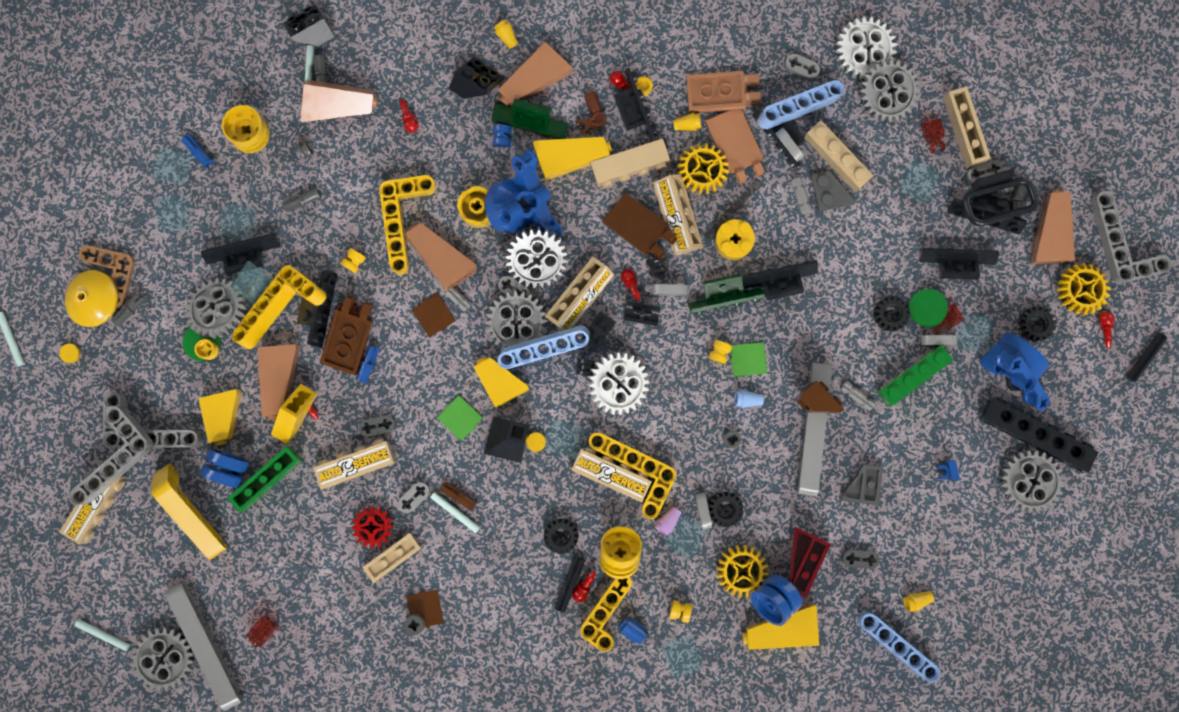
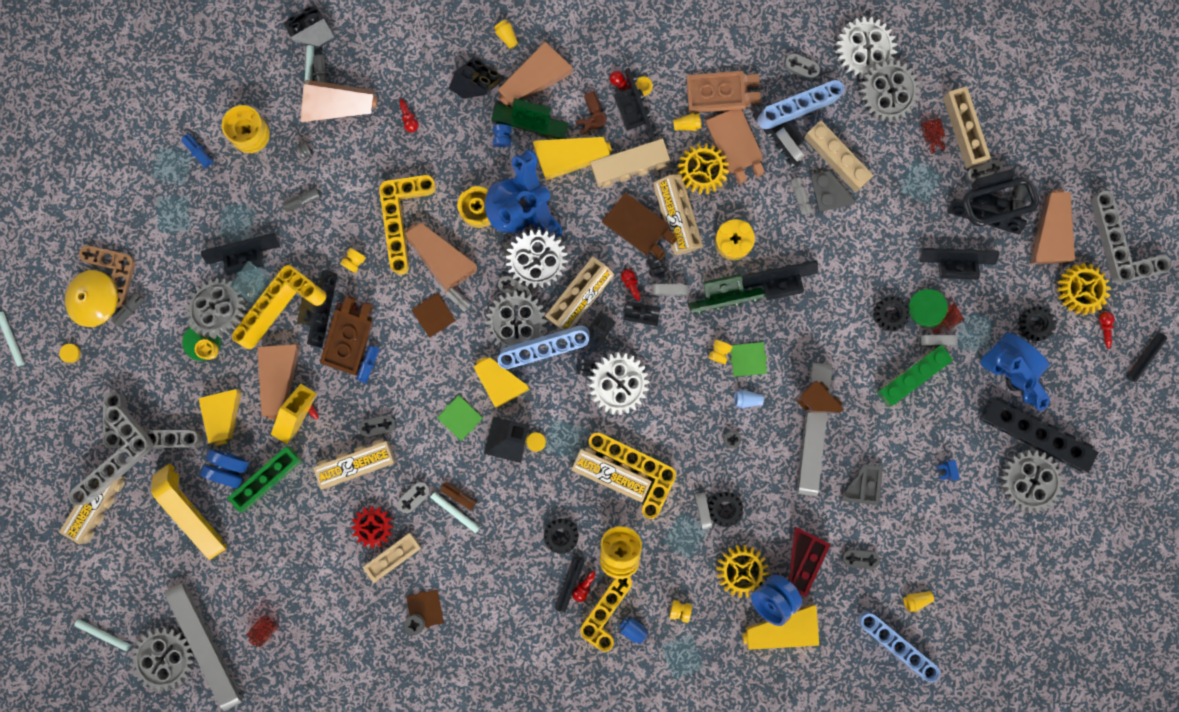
lavender cone [655,506,681,536] -> none
clear smoke bar [703,181,760,240] -> none
light grey axle [840,381,876,410] -> none

